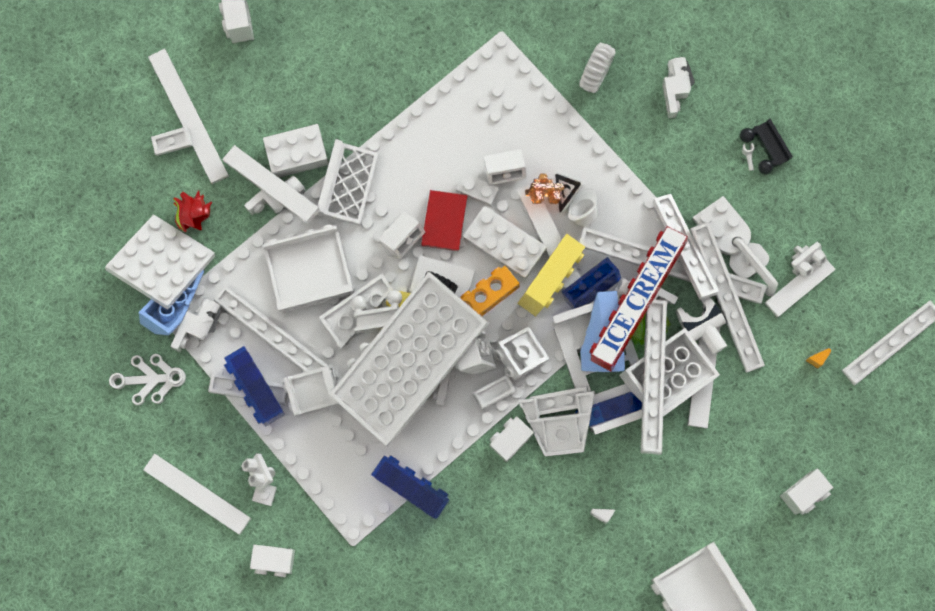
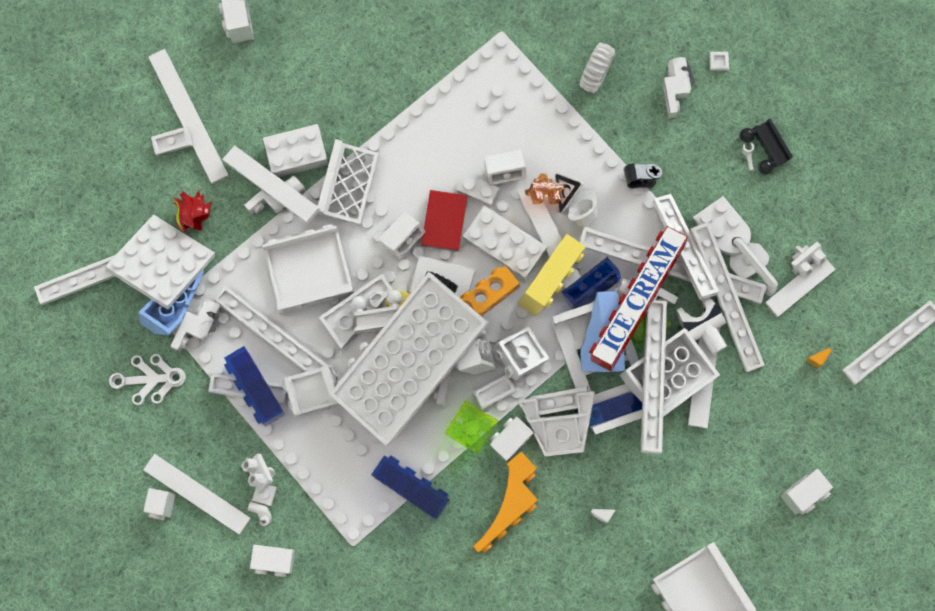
none -> white plate [34,255,115,305]
none -> white brick [143,488,176,520]
none -> white arm [248,501,272,526]
none -> clear neon green brick [445,400,499,454]
none -> light orange arch [473,451,538,553]
none -> black piece [623,163,662,188]
none -> white tile [709,52,729,71]

